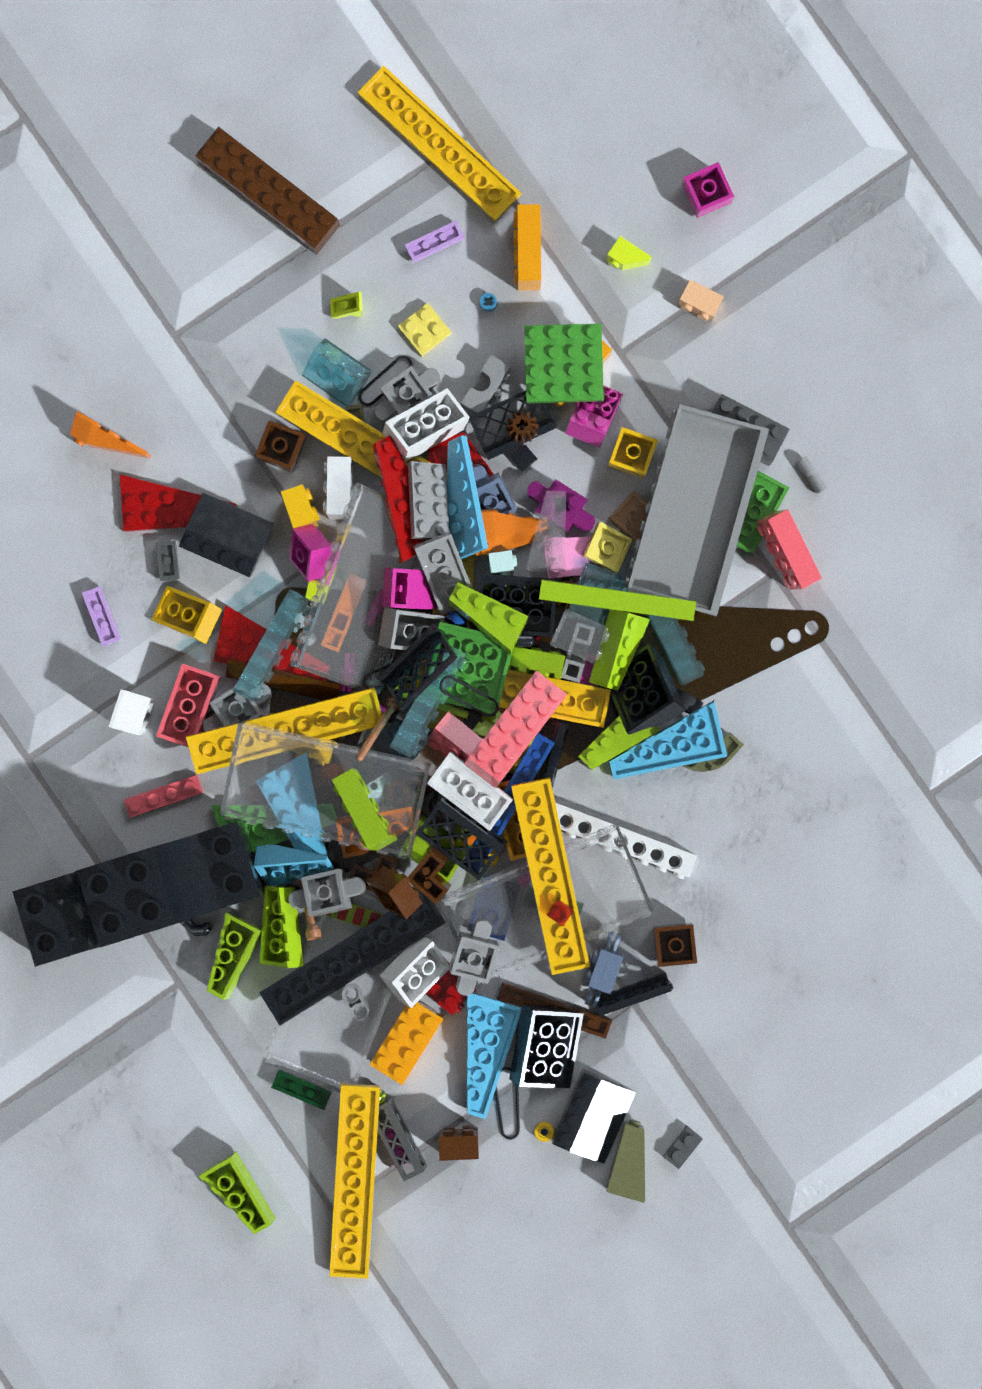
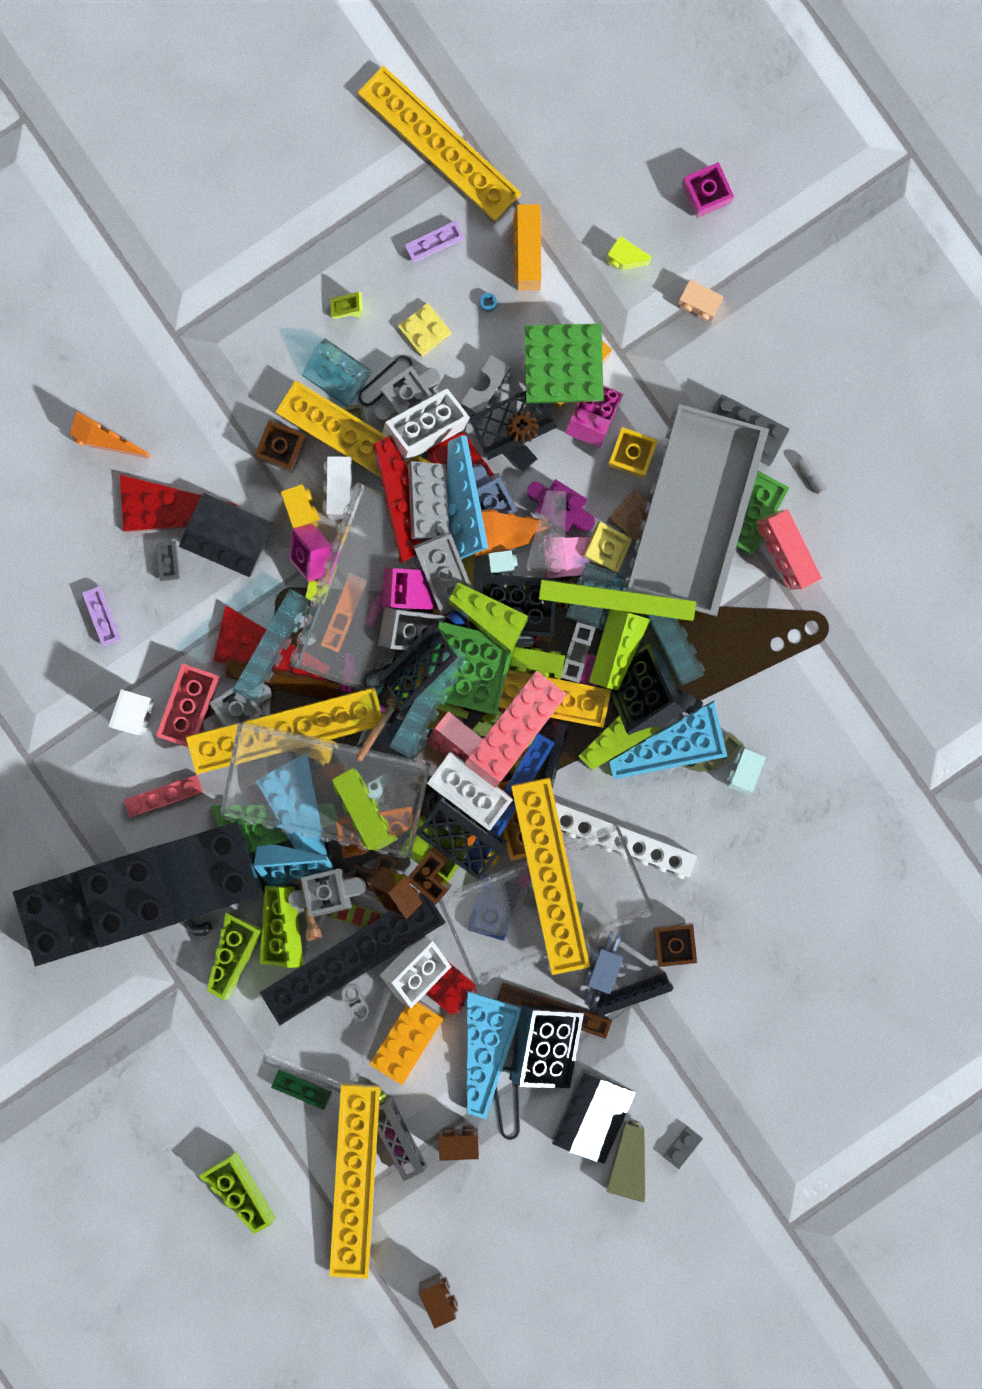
yellow slope [151,586,222,644] -> none
reddish brown brick [195,126,340,255] -> none
black piece [439,676,499,717] -> none
light grey brick [449,918,499,996] -> none
yellow tile [534,1121,554,1142] -> none
clear red plate [546,898,574,927] -> none
clear panel [550,608,610,664] -> none
none -> reddish brown brick [418,1272,459,1329]
none -> light aqua brick [727,749,766,796]

